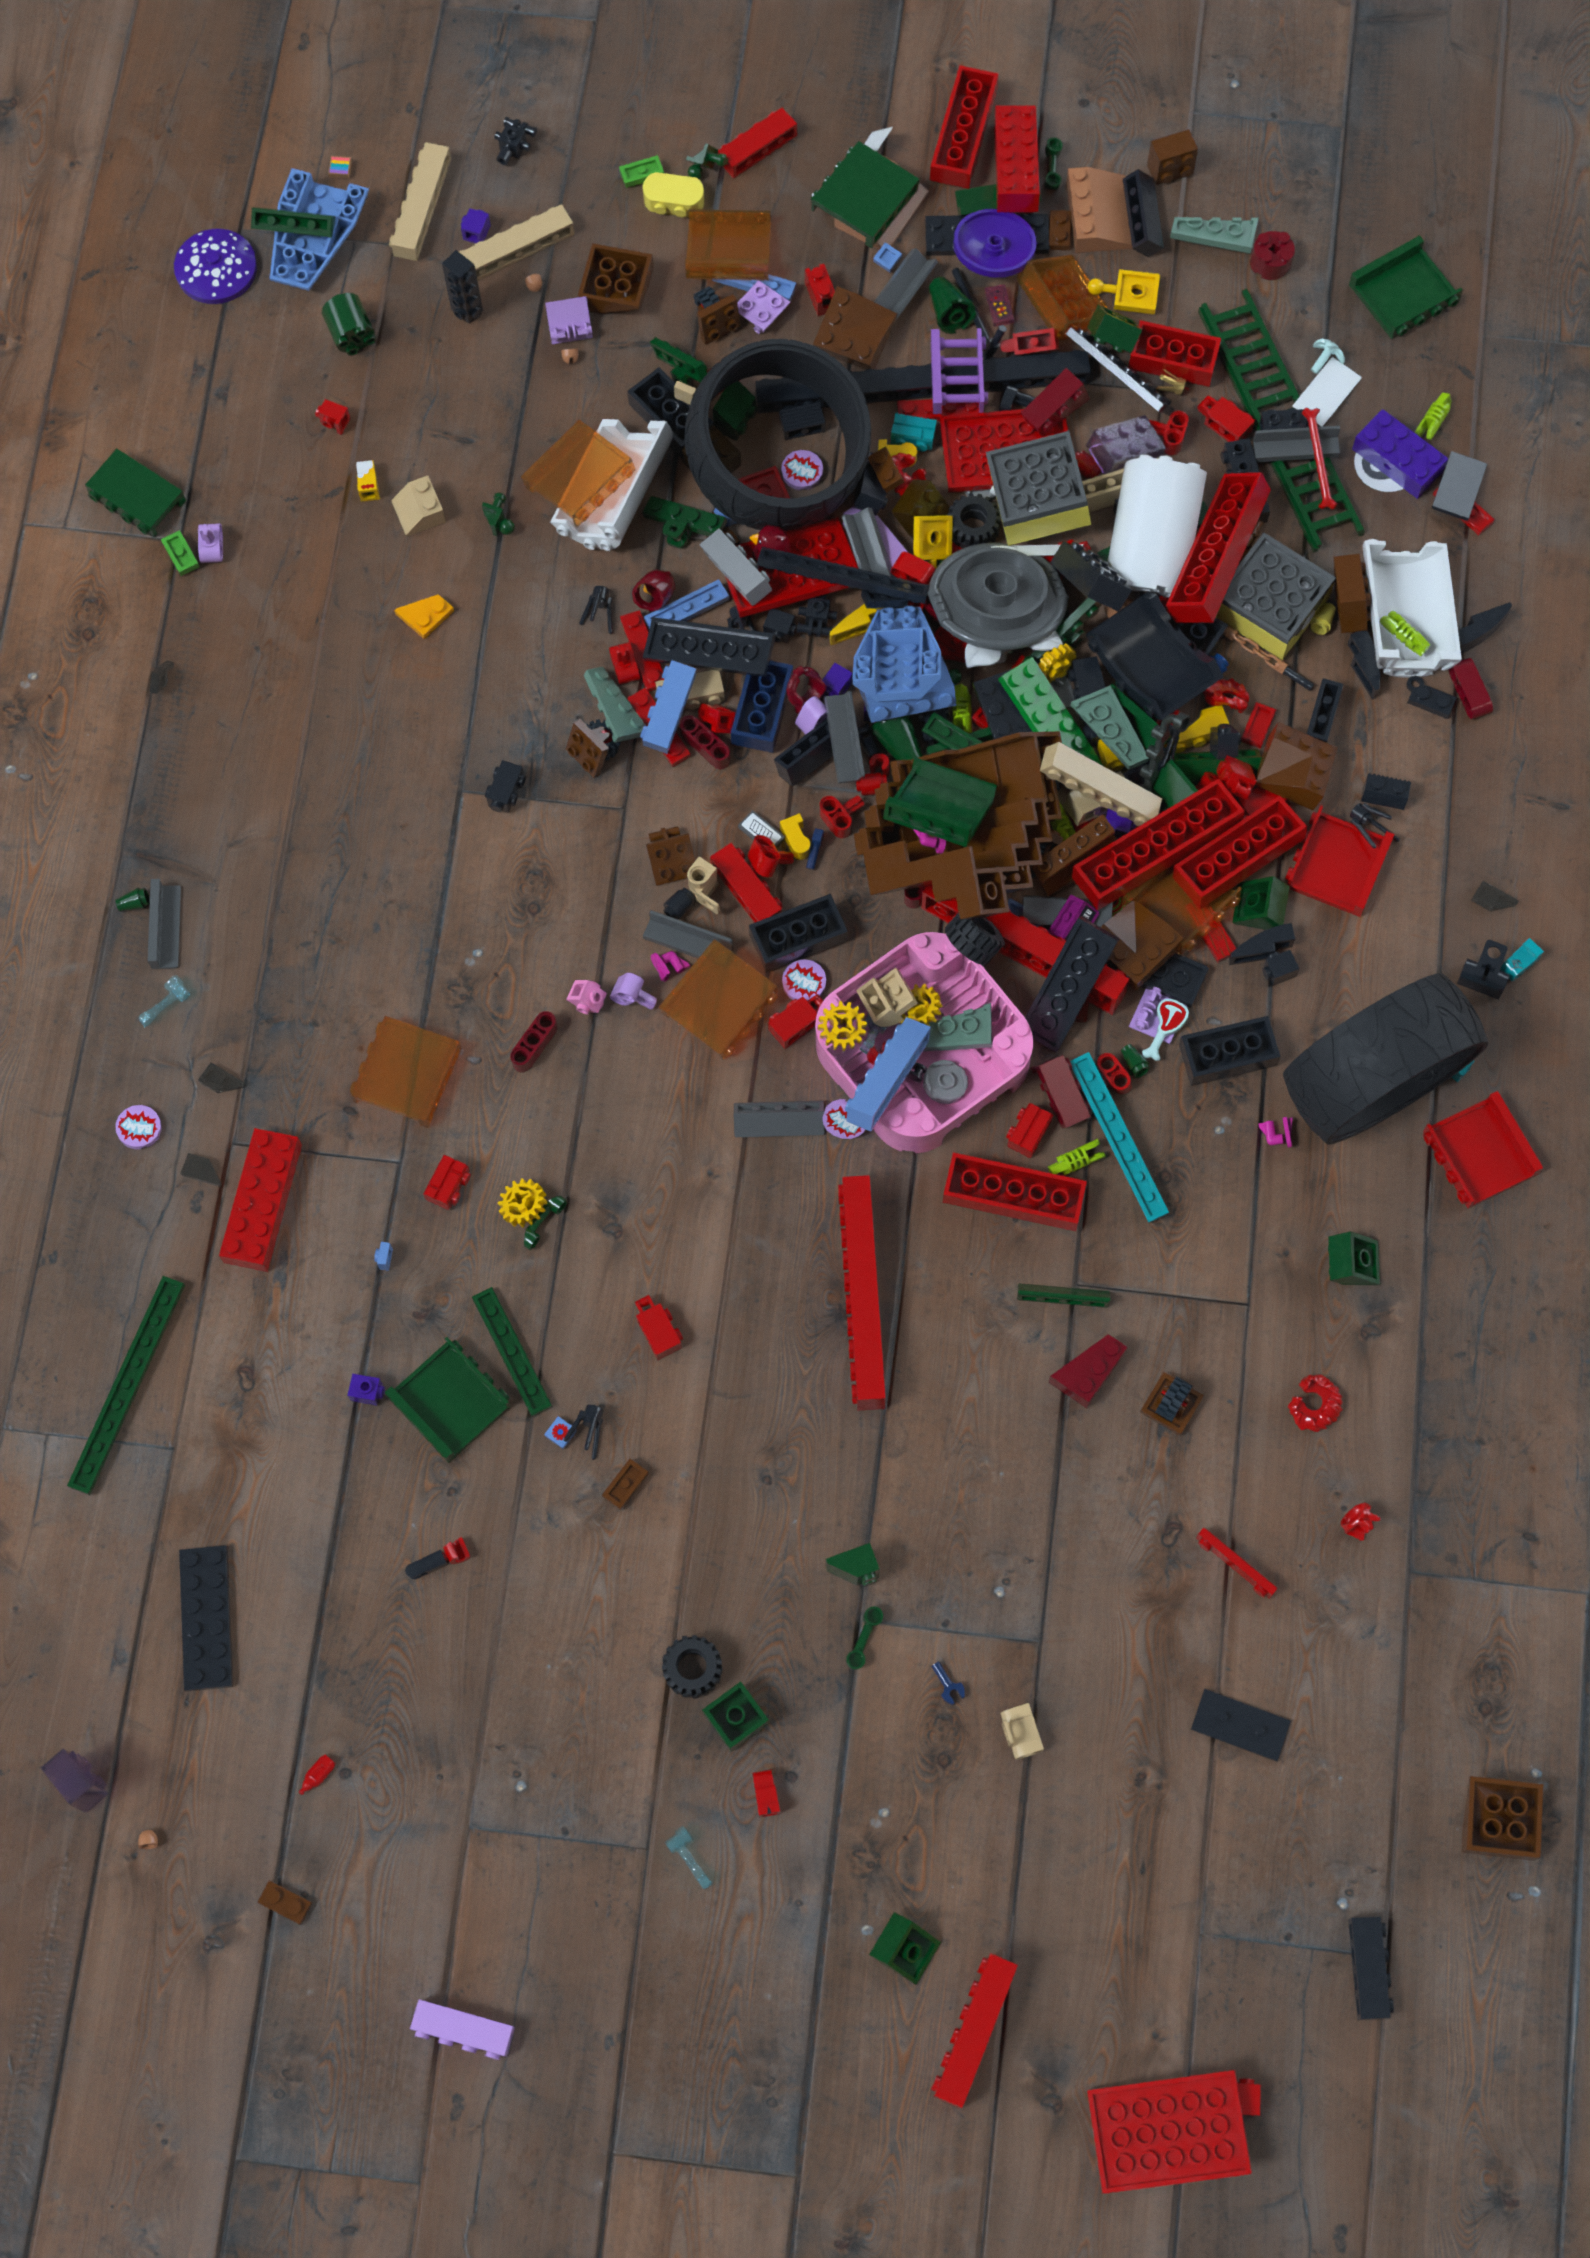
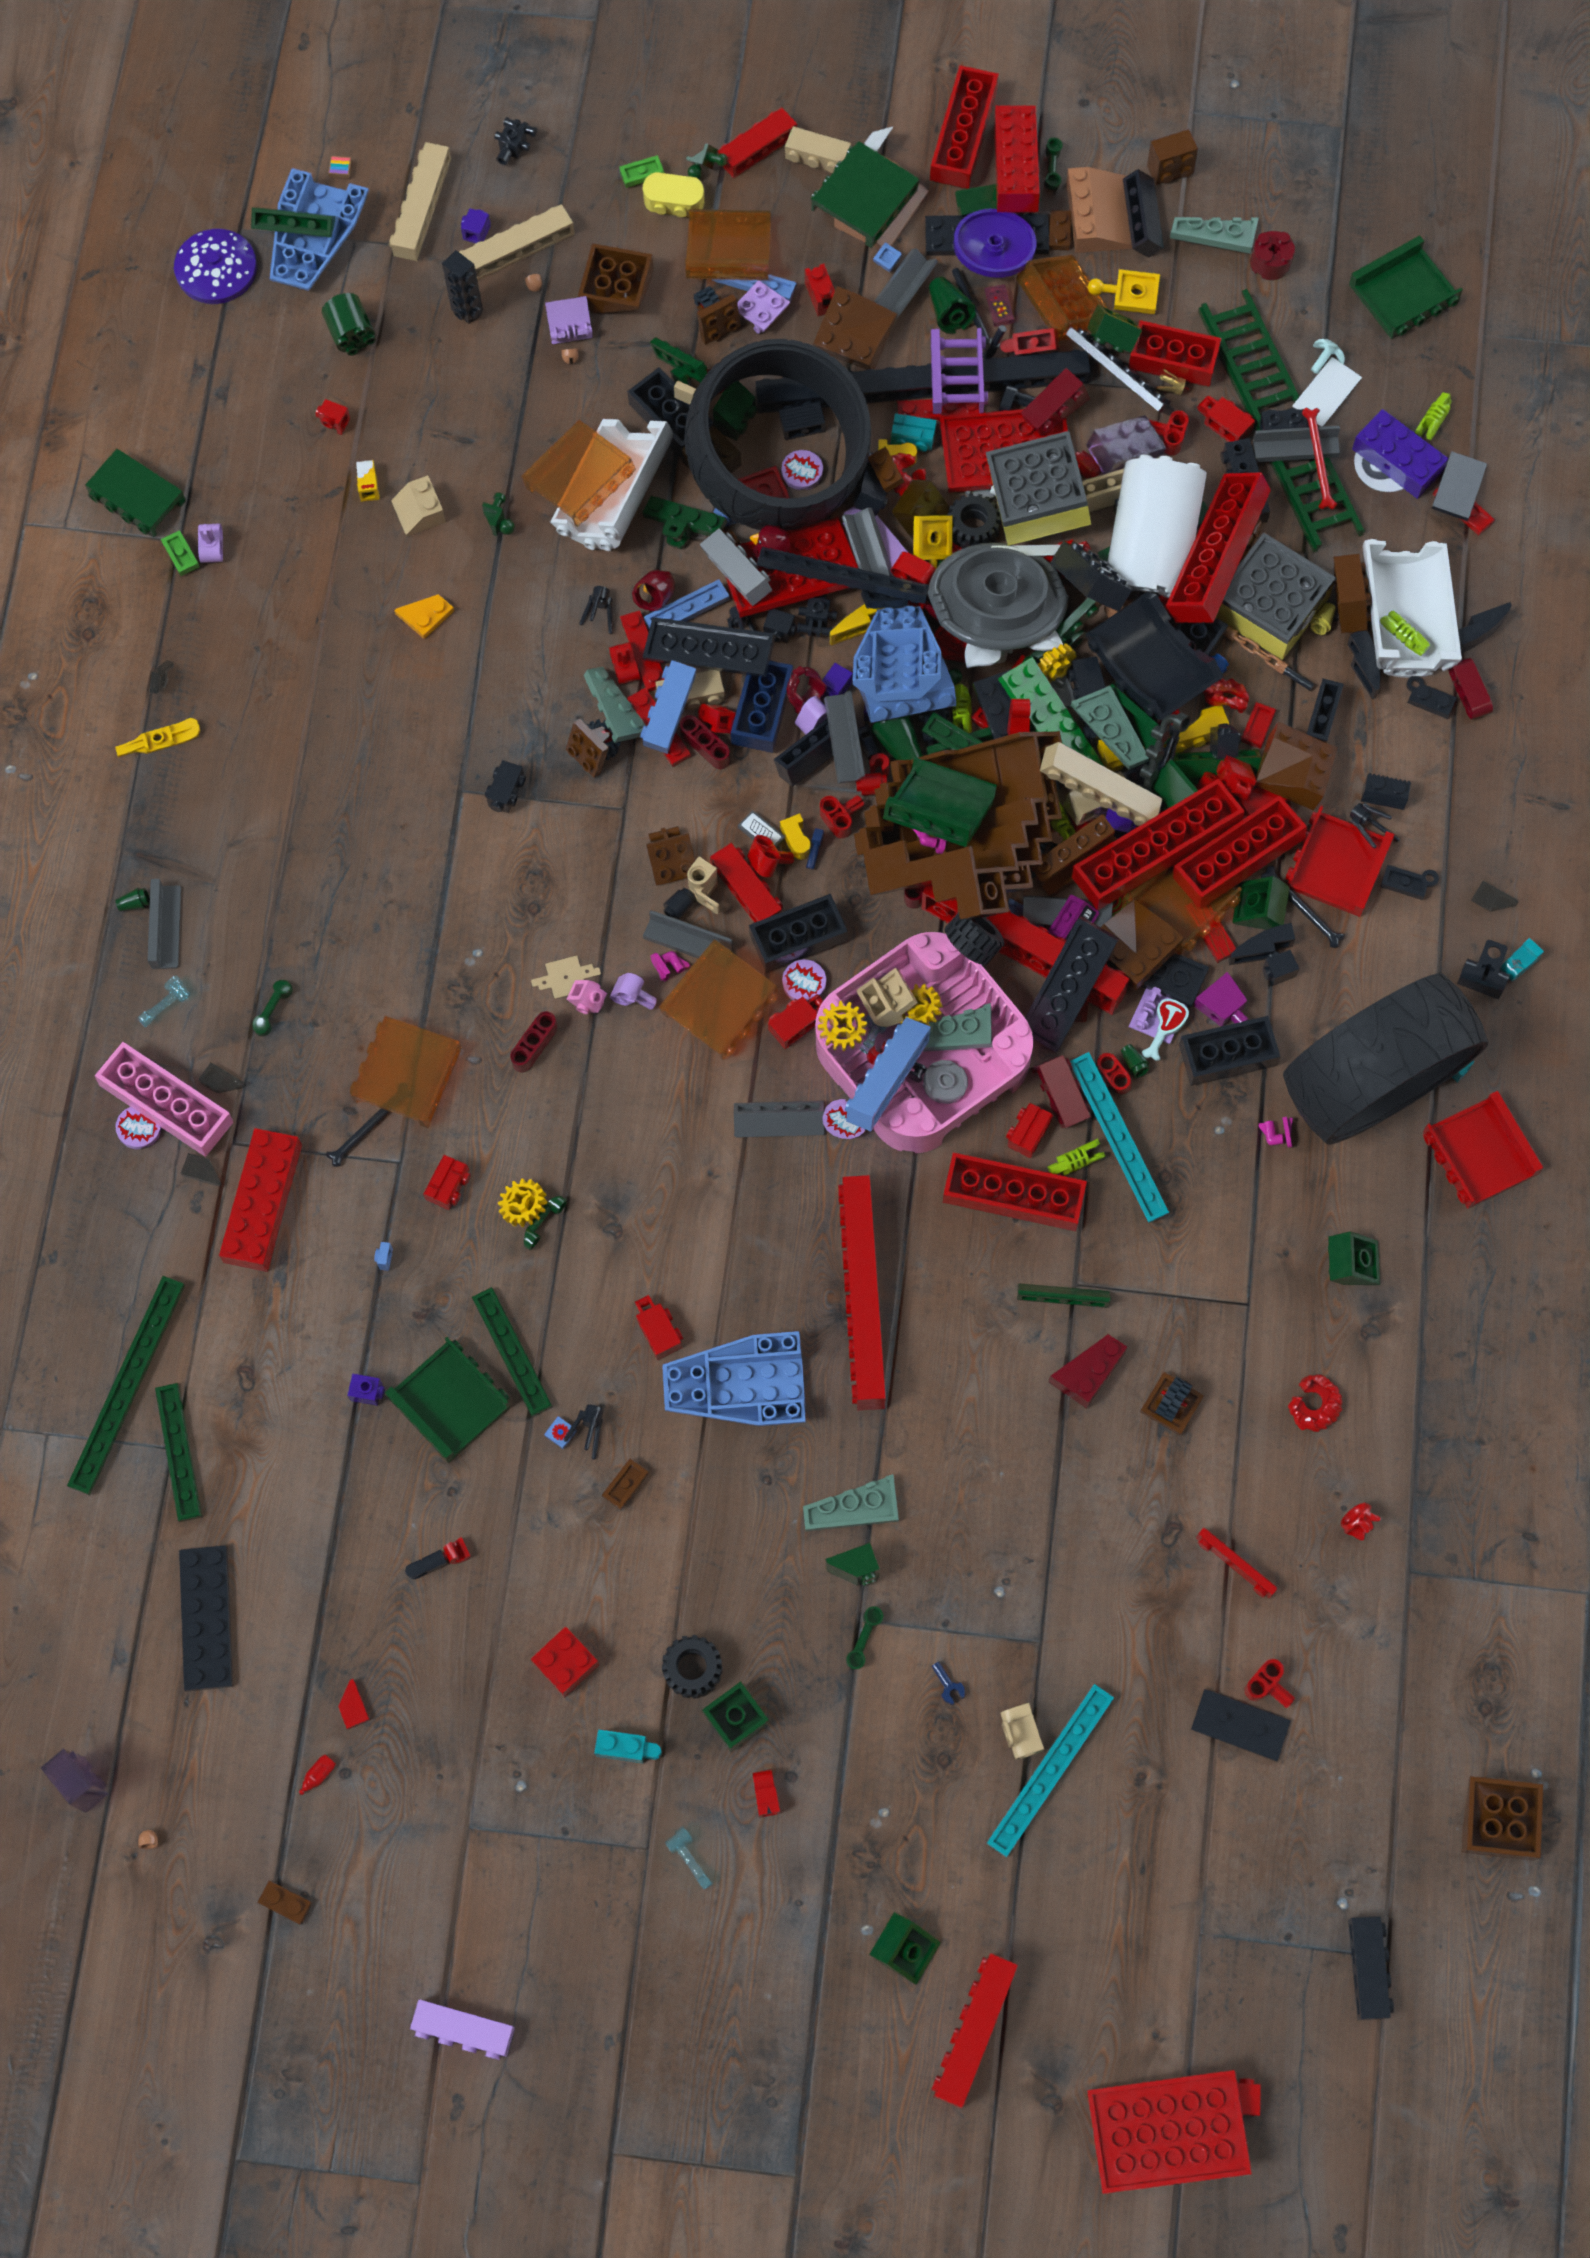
none -> bright pink brick [95,1042,233,1157]
none -> yellow piece [115,718,201,757]
none -> dark green tile [155,1383,202,1522]
none -> dark green bar [252,980,293,1036]
none -> black piece [326,1083,413,1167]
none -> red tile [338,1679,370,1730]
none -> tan piece [531,956,601,999]
none -> red brick [531,1626,599,1698]
none -> teal brick [594,1729,662,1764]
none -> medium blue wedge [662,1331,806,1426]
none -> tan brick [785,127,851,173]
none -> sand green wing [803,1474,899,1531]
none -> teal plate [986,1684,1114,1858]
none -> red leg [1007,699,1030,735]
none -> magenta torso [1194,972,1249,1026]
none -> red beam [1244,1659,1295,1708]
none -> black piece [1261,866,1345,948]
none -> black hinge [1380,865,1439,900]

